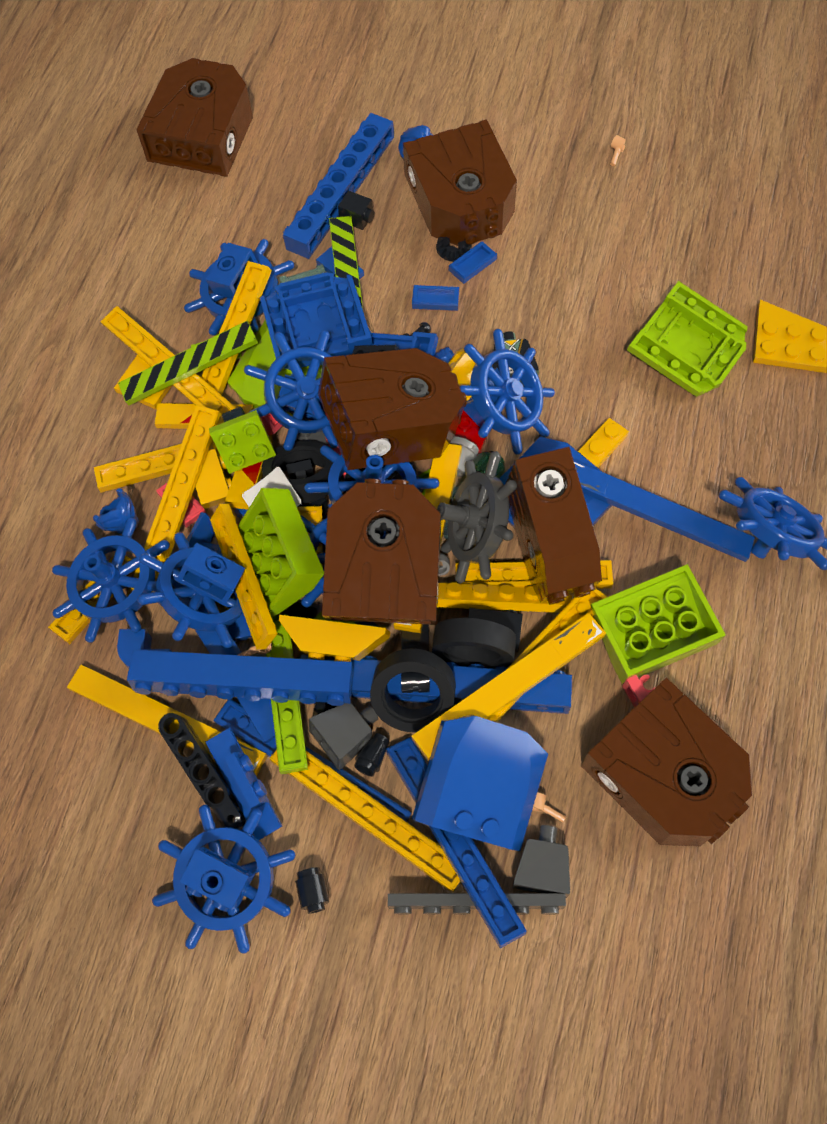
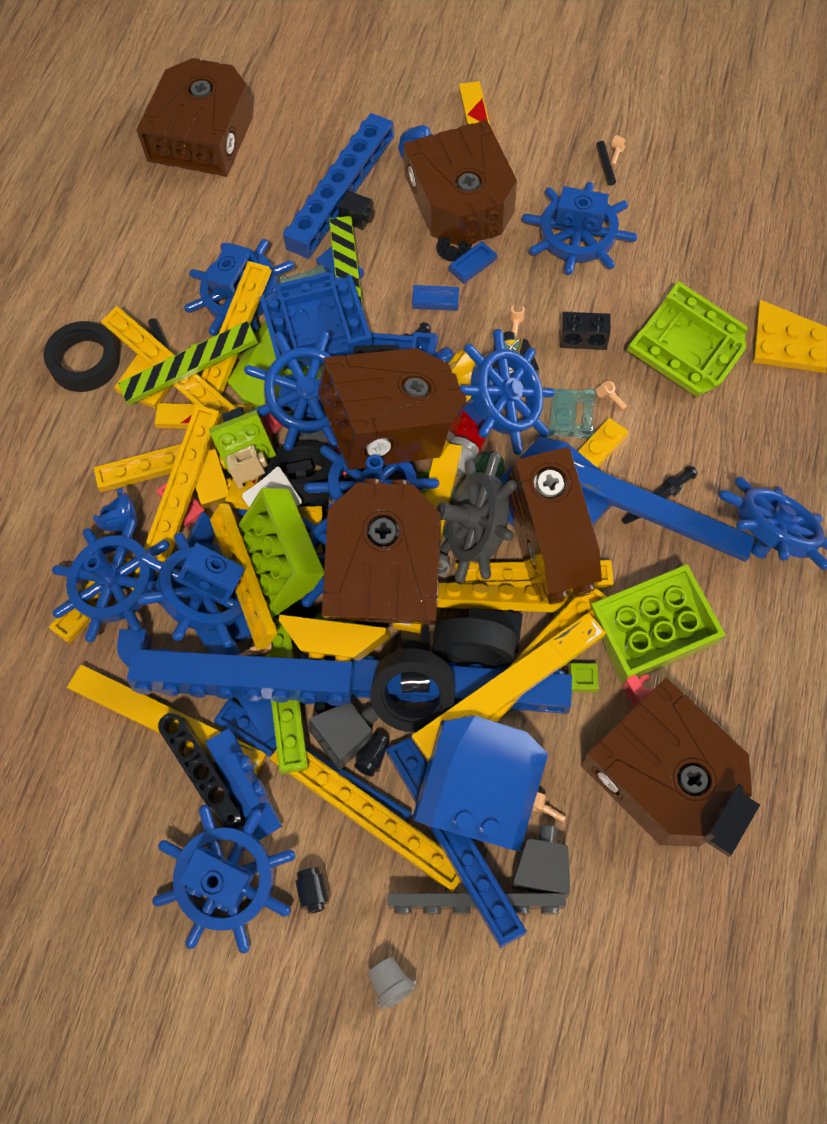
none -> black tyre [43,321,120,392]
none -> black piece [148,318,170,351]
none -> tan brick [226,445,268,489]
none -> light grey piece [368,957,416,1010]
none -> yellow tile [459,81,490,125]
none -> light nougat hand [510,305,525,337]
none -> blue piece [522,182,638,275]
none -> clear light blue plate [549,389,597,438]
none -> black brick [560,312,611,350]
none -> lime tile [570,663,599,693]
none -> light nougat hand [595,381,627,410]
none -> black piece [596,141,616,186]
none -> black sword [623,466,698,524]
none -> black panel [702,783,760,857]

